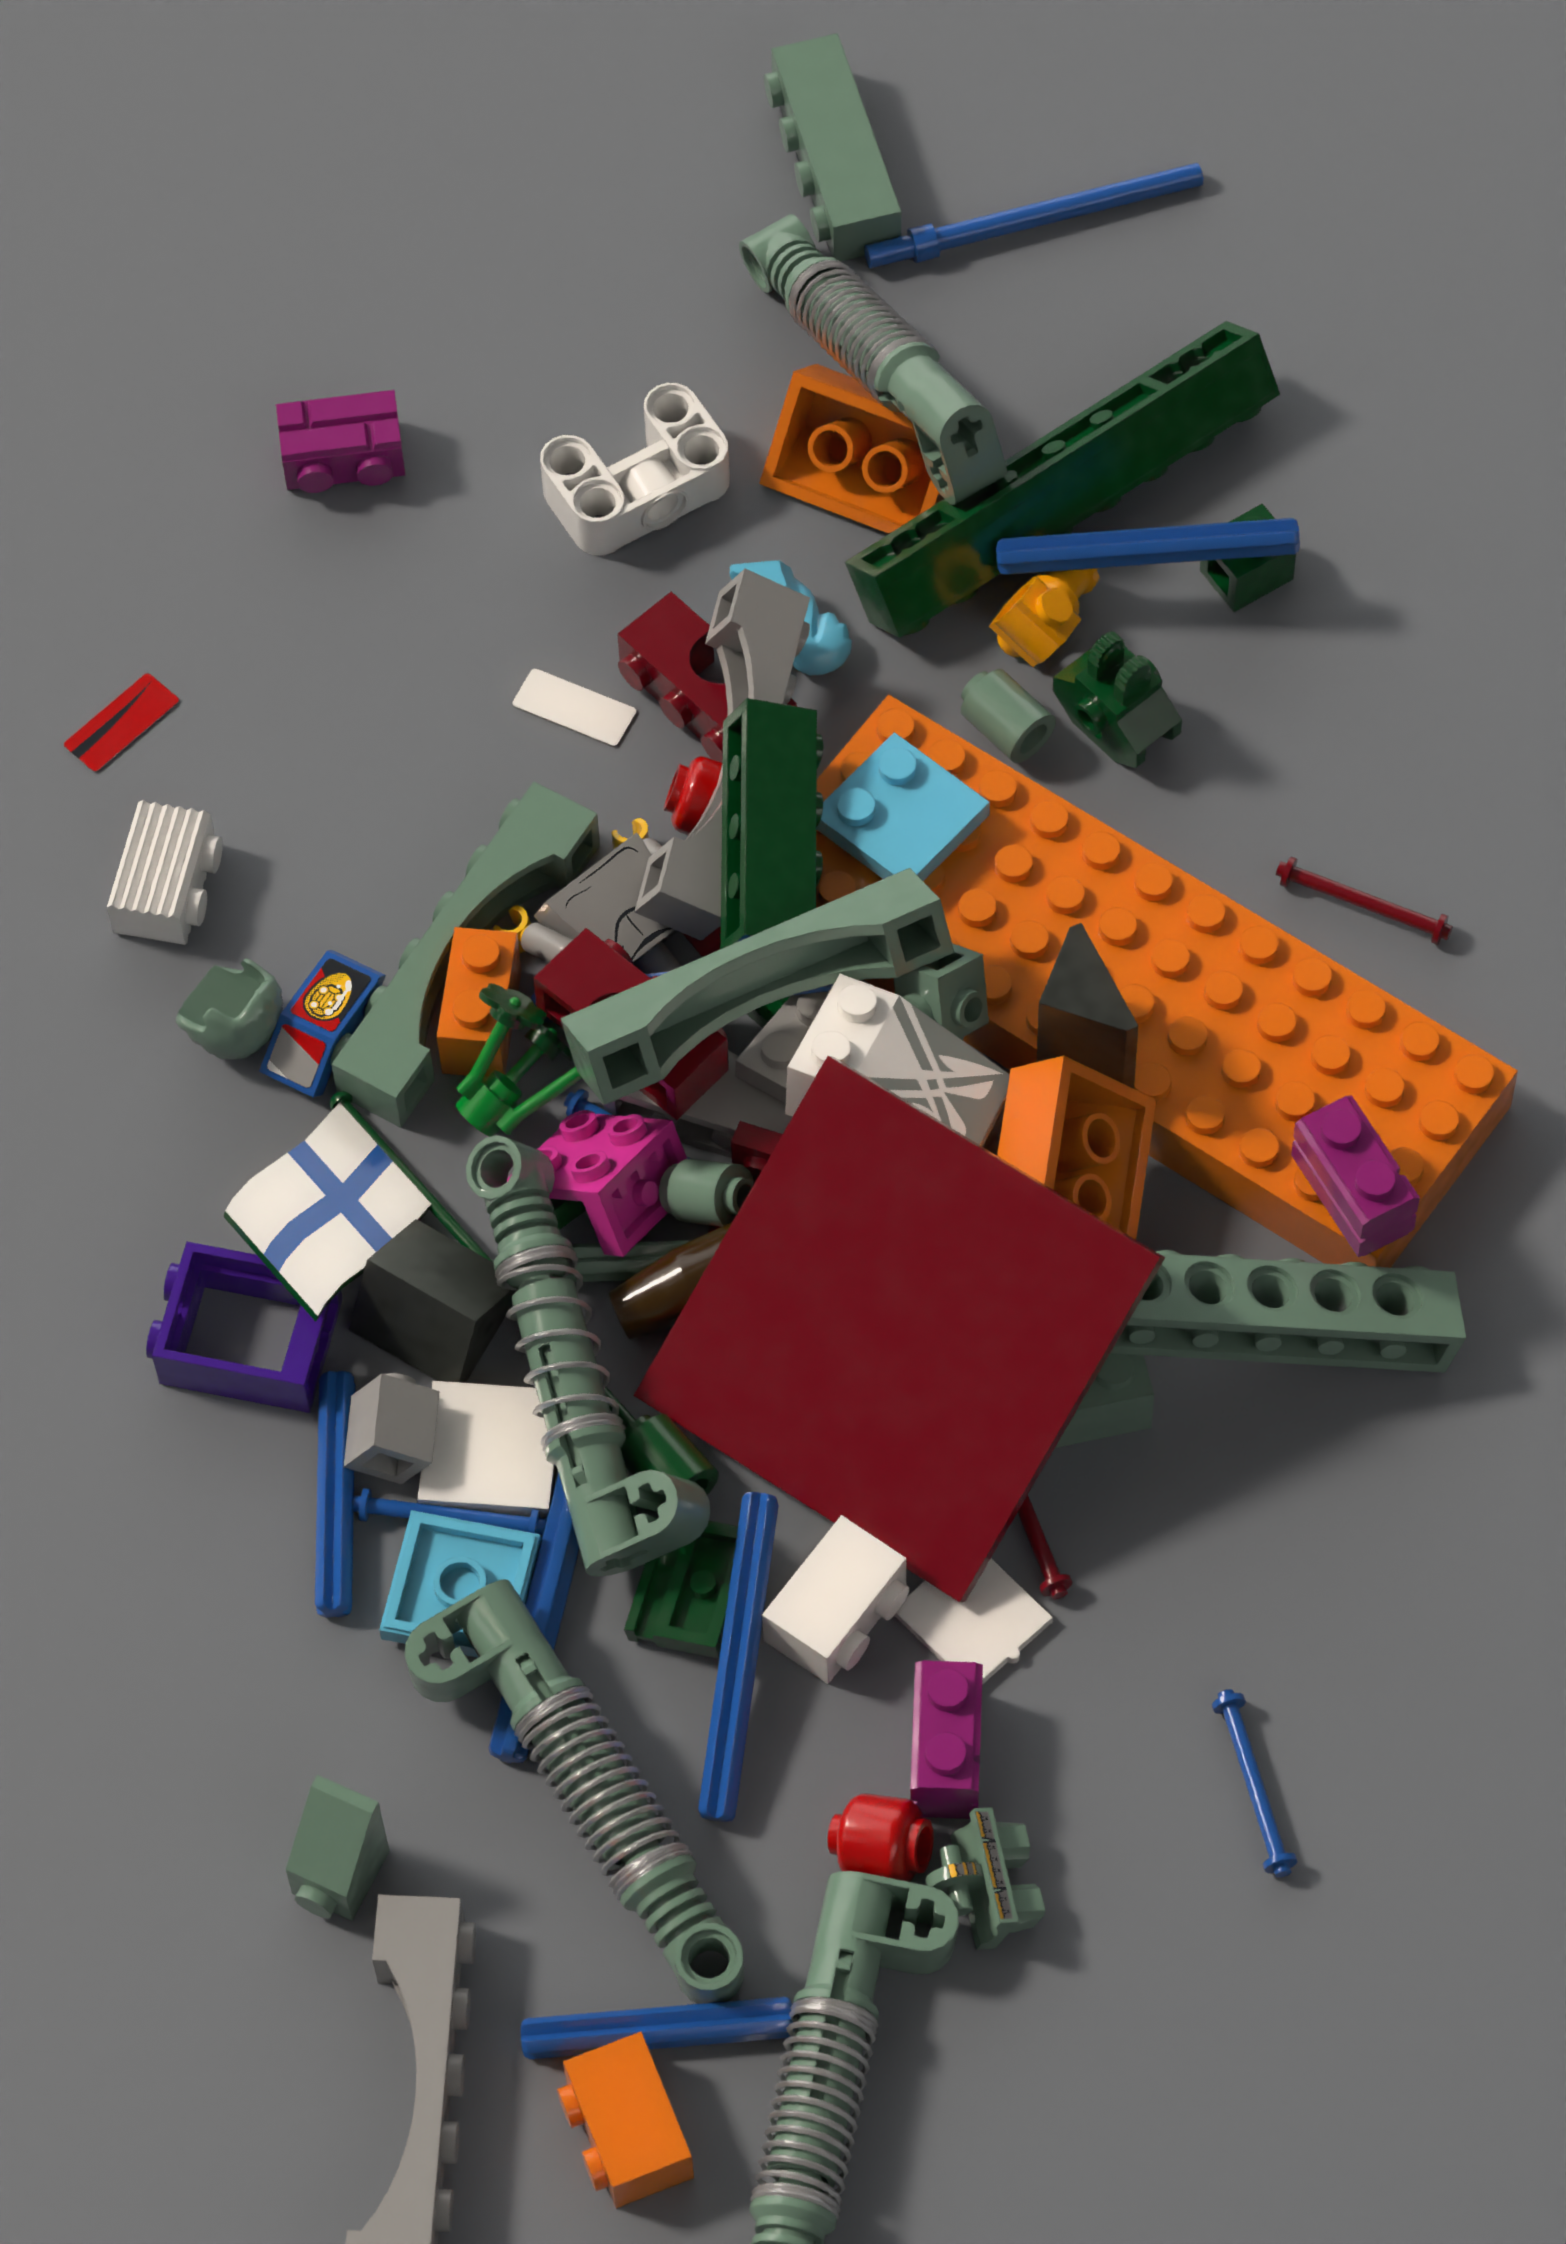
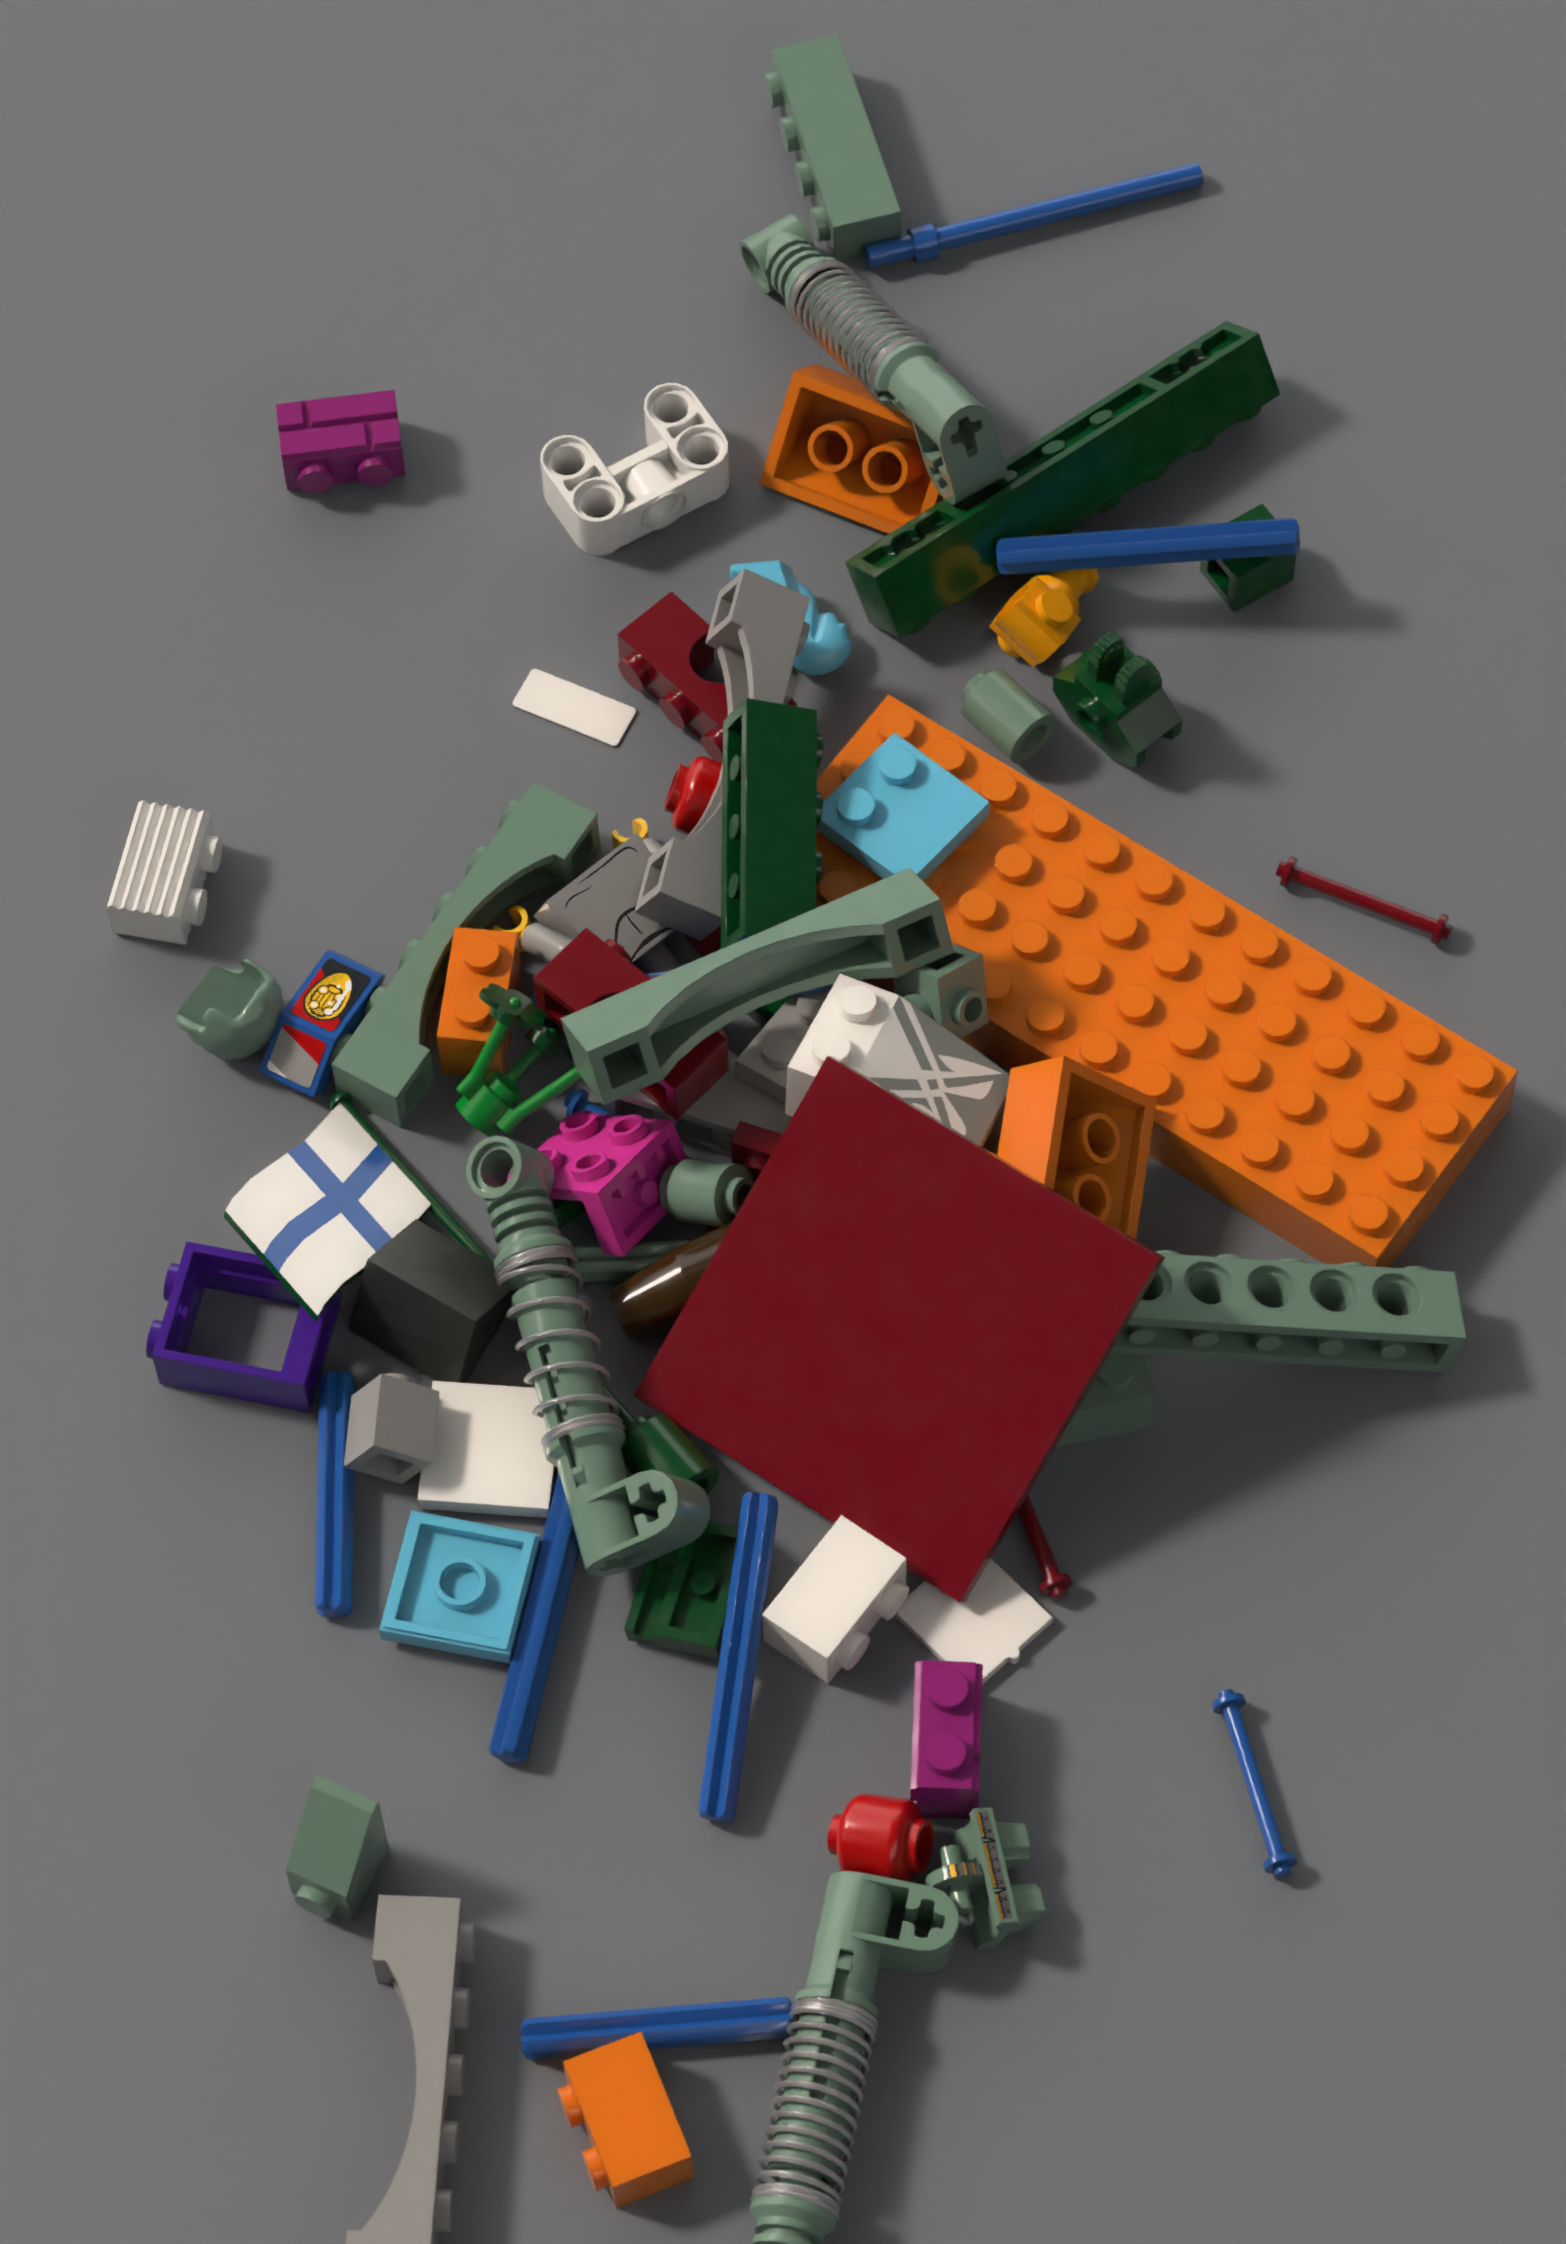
red sticker [64,673,179,771] -> none
blue axle [352,1488,546,1535] -> none
sand green piece [405,1579,744,2004] -> none
pearl dark grey slope [1037,923,1139,1089] -> none
magenta brick [1291,1095,1420,1257] -> none

